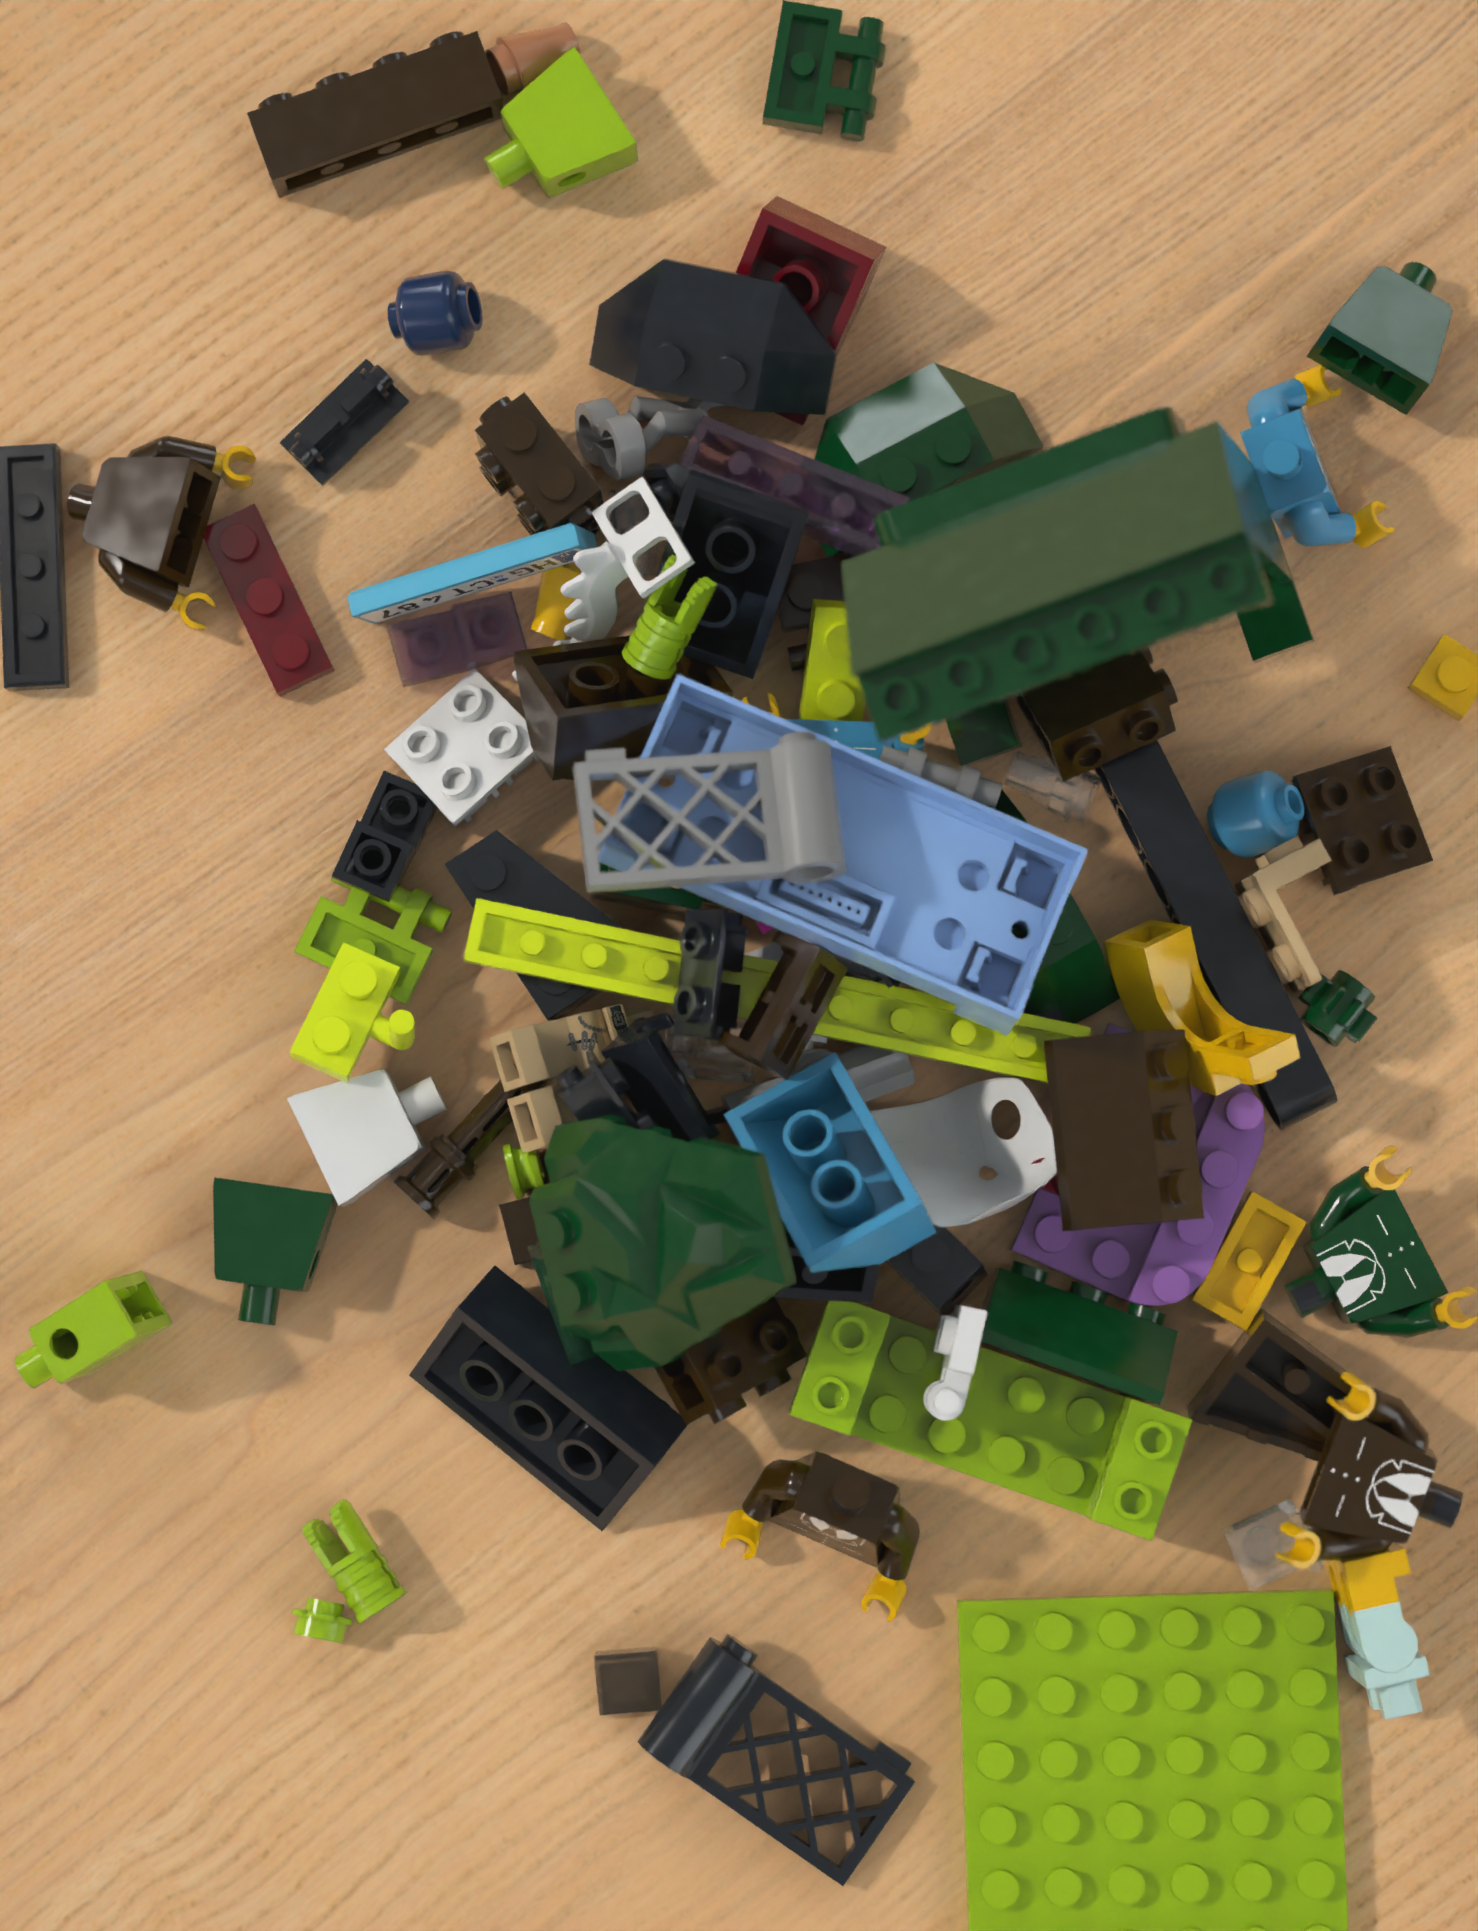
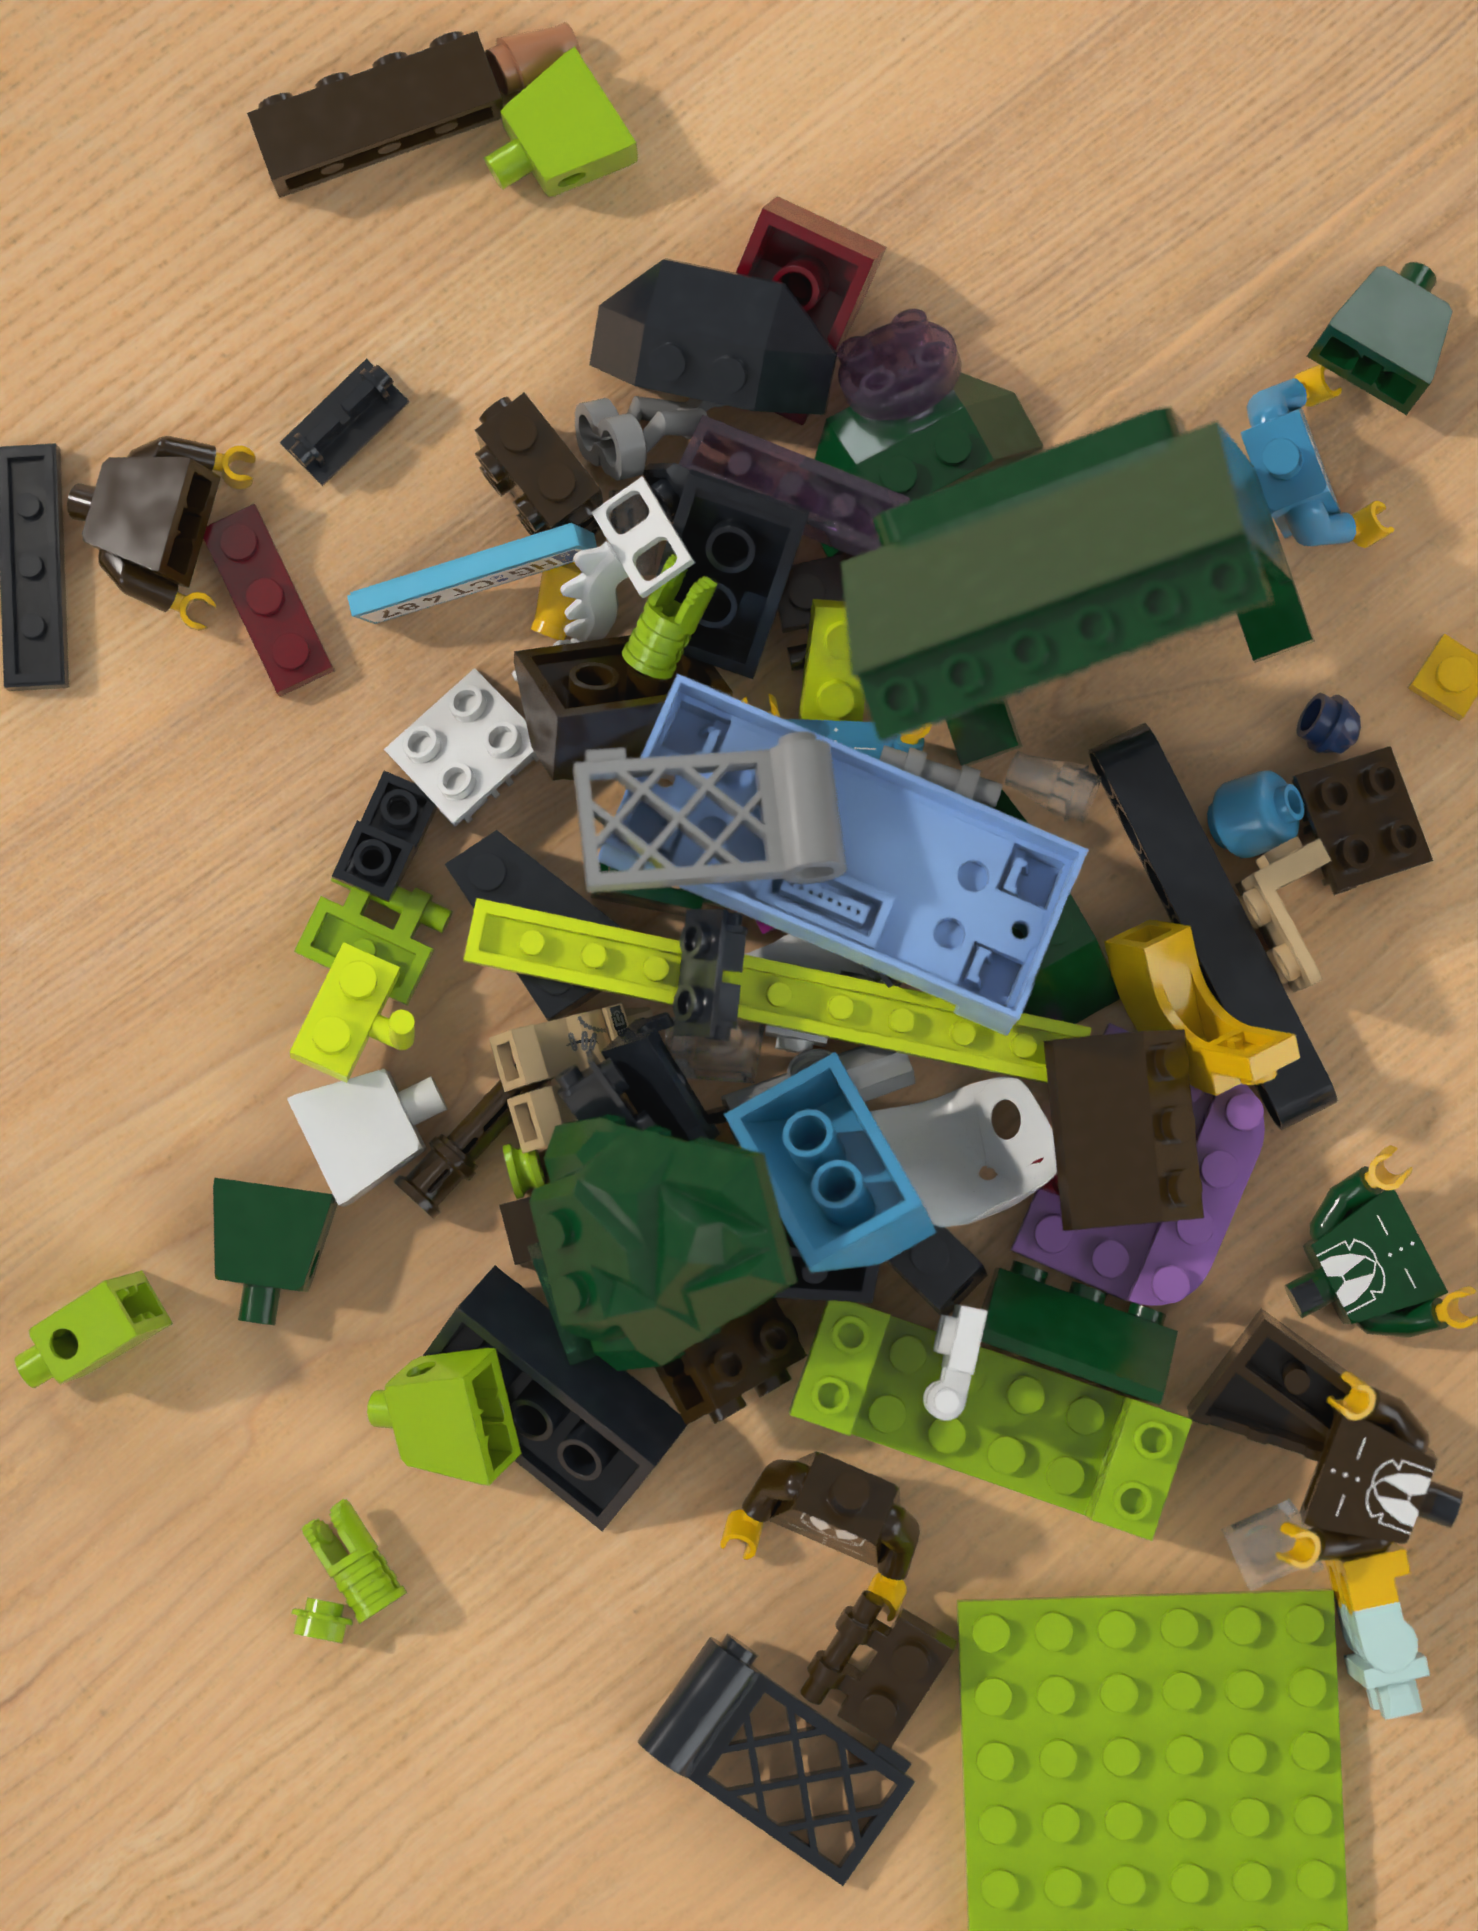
dark blue head [387,271,483,356] -> none
slope [387,592,527,688] -> none
clear smoke slope [594,1646,662,1715] -> none
dark brown hinge [718,930,848,1081] -> none
dark green plate [763,0,886,142] -> none
dark brown brick [1015,647,1178,782] -> none
yellow plate [1189,1191,1307,1331] -> none
dark green gear [1298,970,1378,1047] -> none
none -> lime torso [367,1348,521,1485]
none -> dark brown plate [800,1590,957,1749]
none -> clear purple tile [837,309,962,420]
none -> dark blue plate [1297,693,1361,754]

